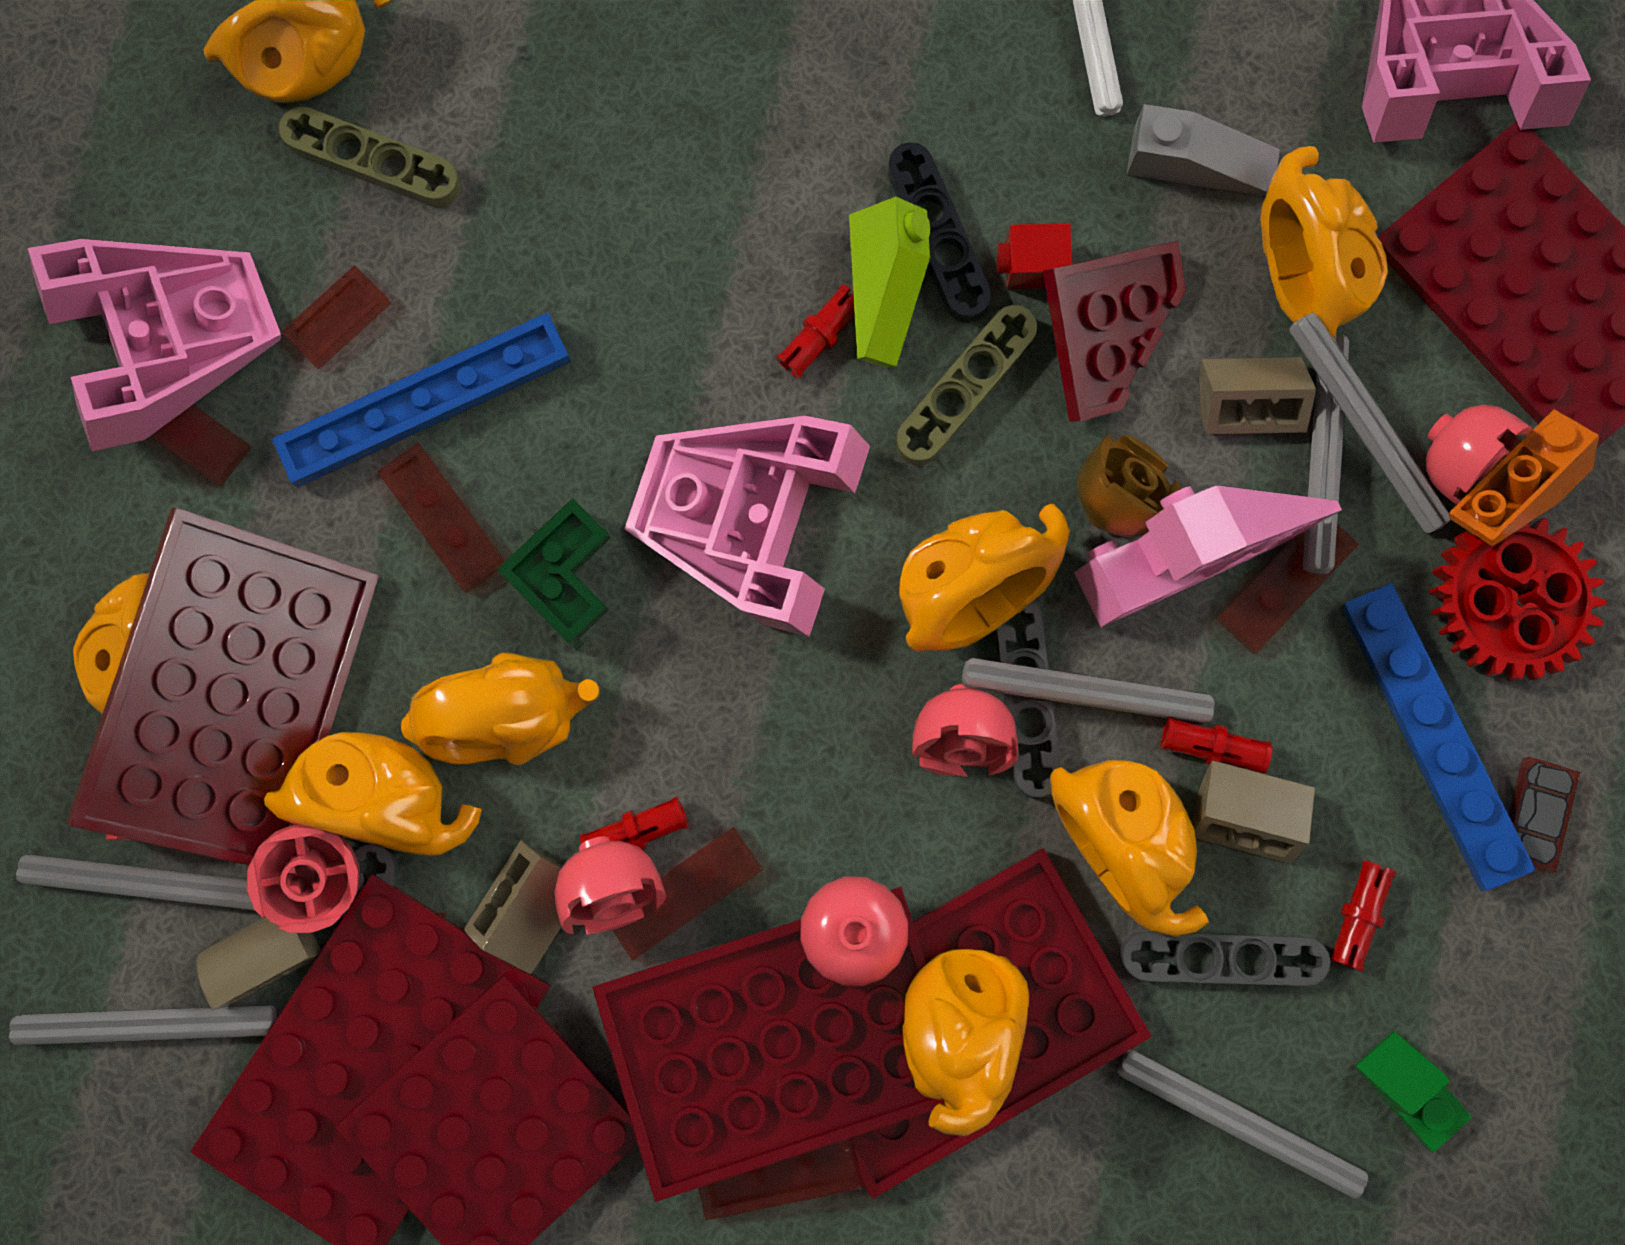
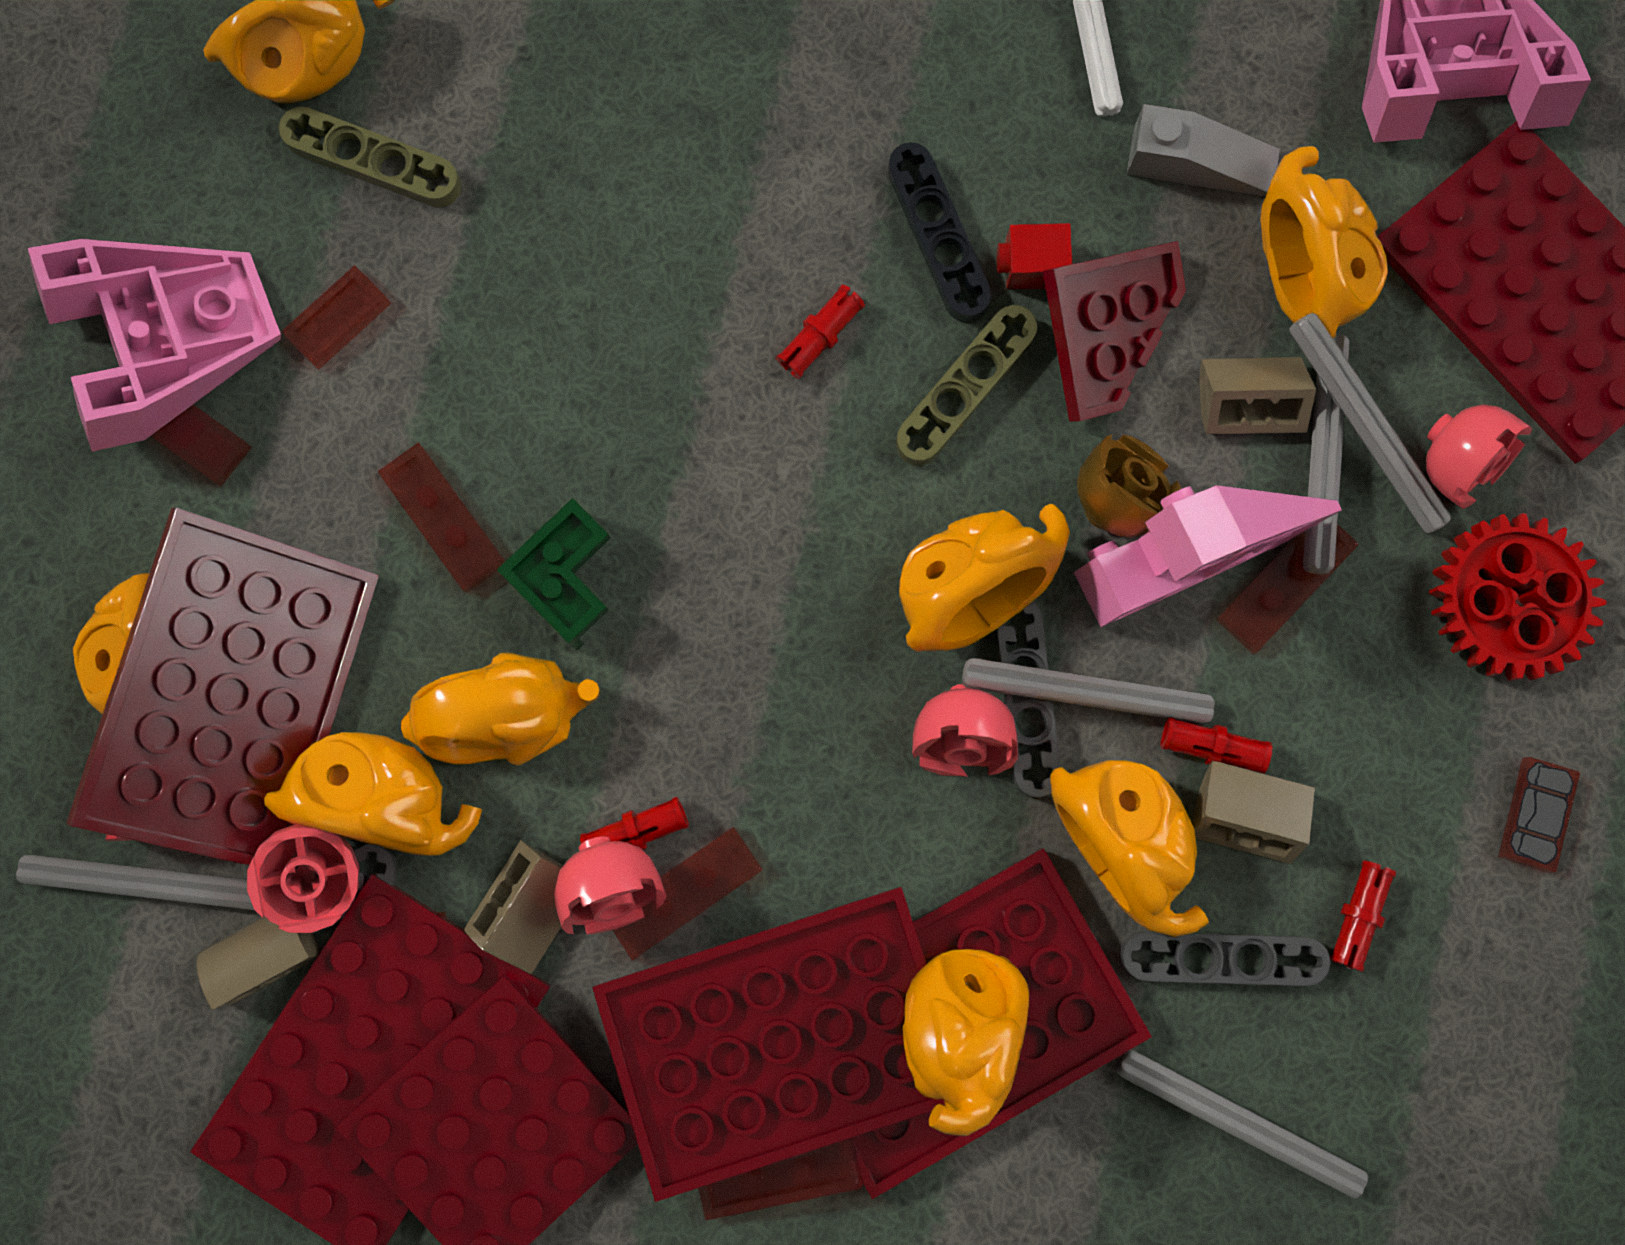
light grey axle [9,1005,277,1045] -> none
blue plate [272,312,572,488] -> none
bright pink wedge [625,416,870,637] -> none
coral cylinder [800,876,908,986] -> none
lime slope [849,197,930,368] -> none
blue plate [1341,583,1536,891] -> none
green slope [1355,1031,1472,1153] -> none
orange slope [1449,409,1599,546] -> none

